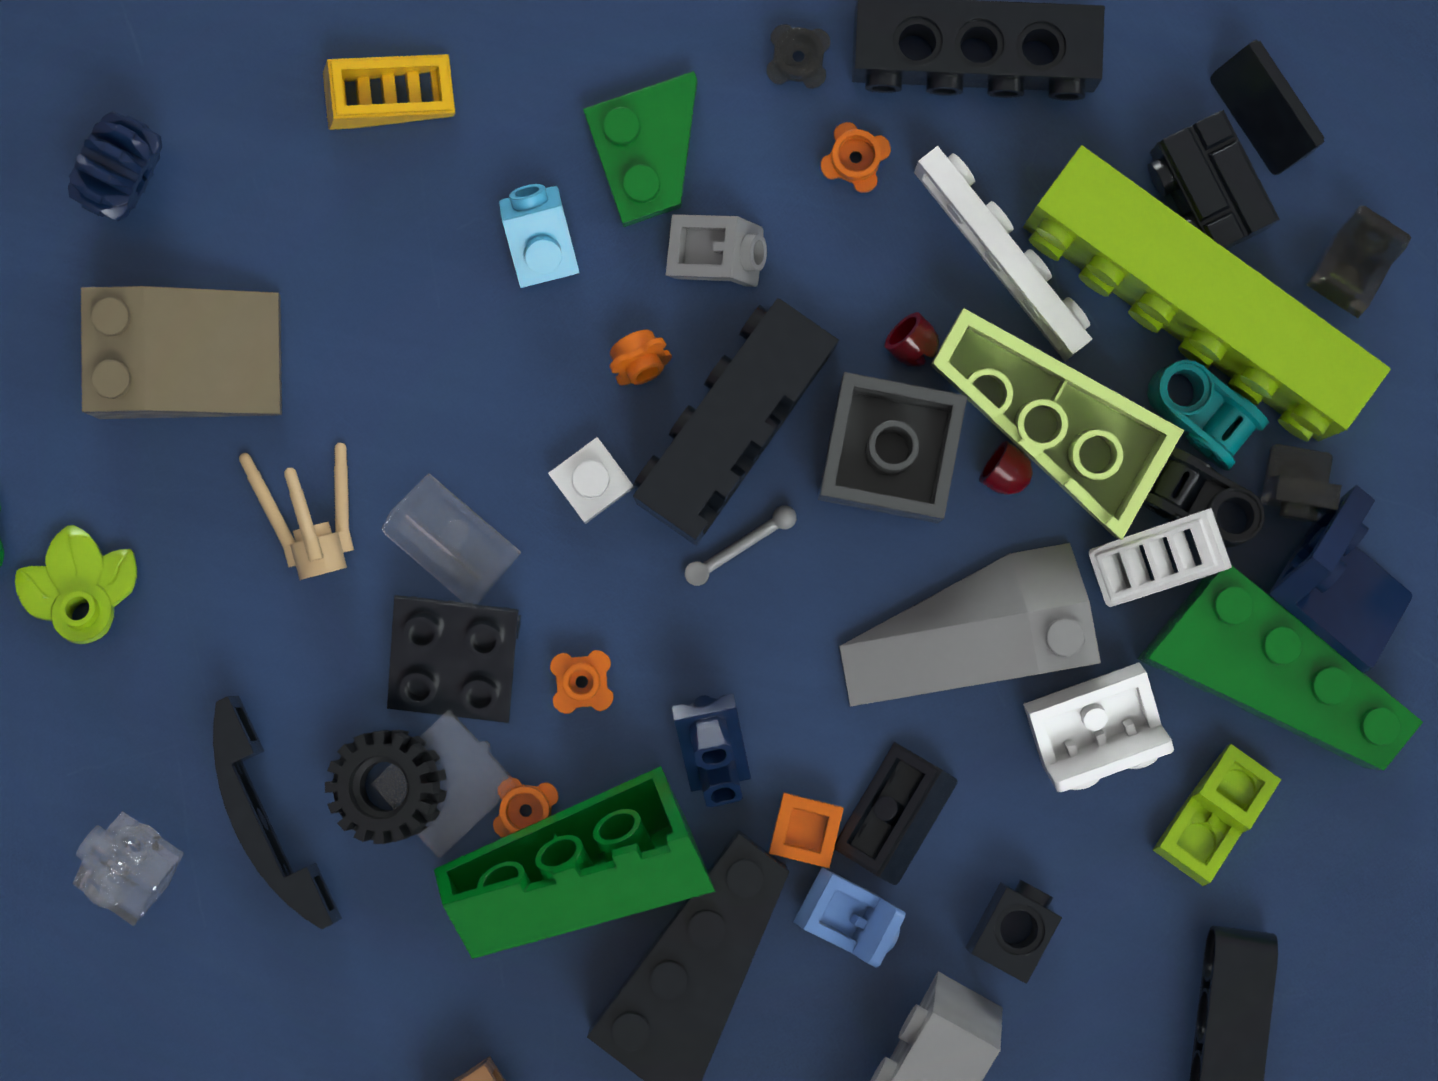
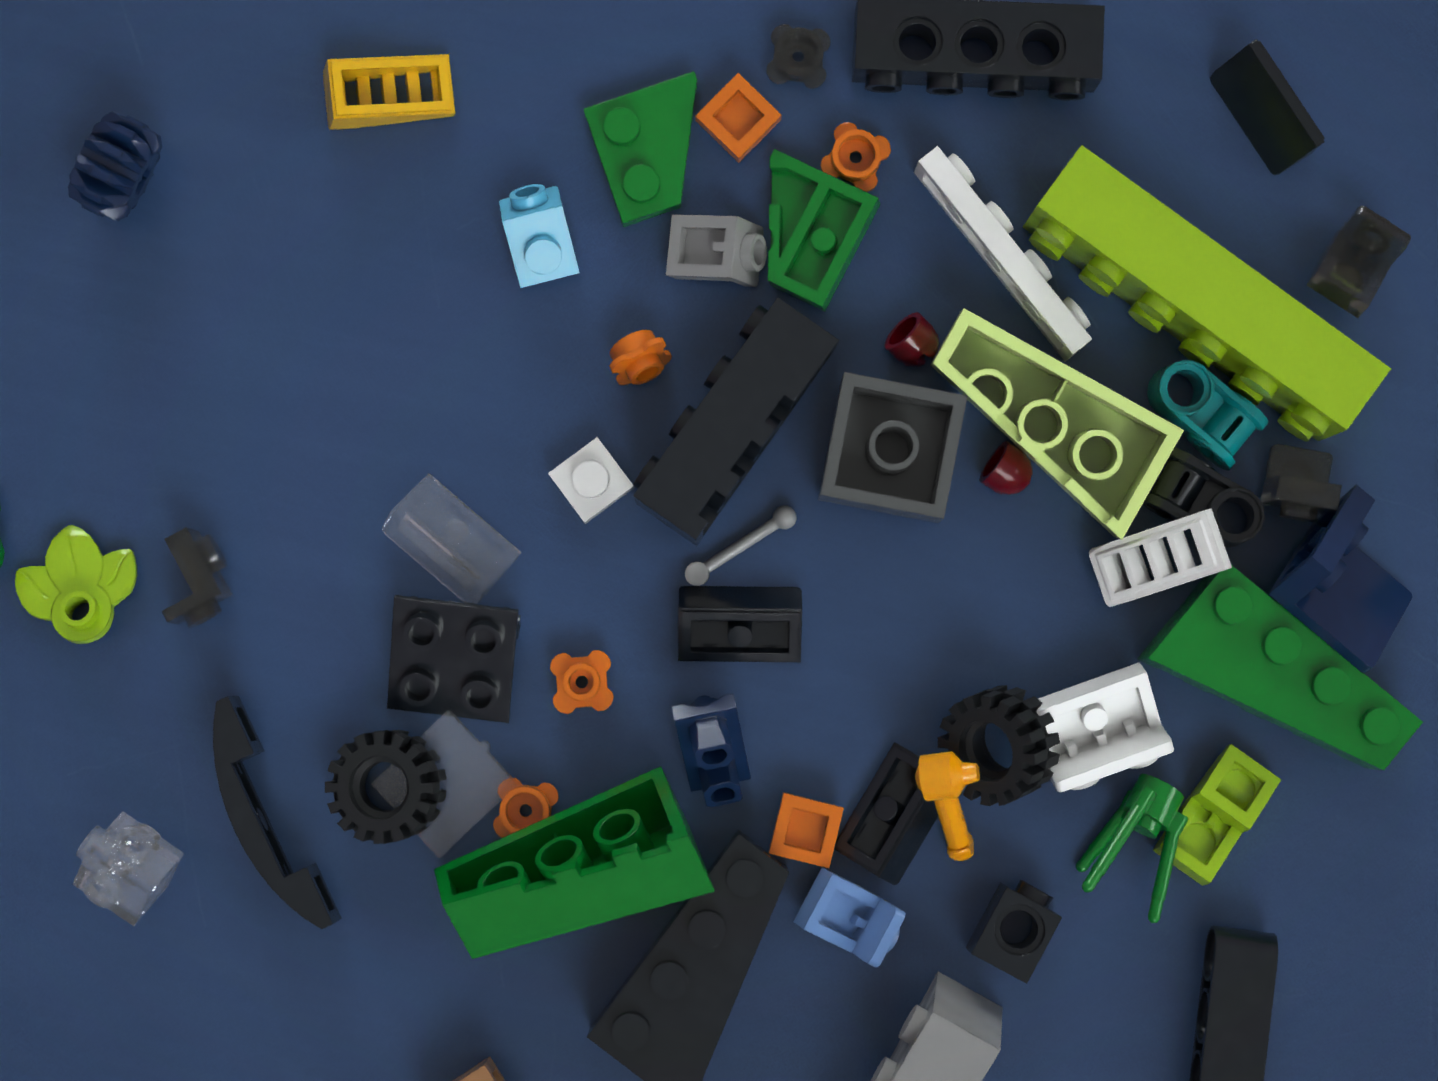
dark tan slope [81,286,282,419] -> none
tan plant [239,442,354,580] -> none
light grey wedge [839,543,1101,707] -> none
black brick [1148,110,1280,249] -> none
none -> clear smoke bracket [162,527,233,628]
none -> black slope [678,586,802,662]
none -> orange plate [695,73,782,163]
none -> green wing [768,149,881,312]
none -> light orange piece [915,751,980,861]
none -> black tyre [938,685,1060,806]
none -> green plant [1076,774,1189,923]

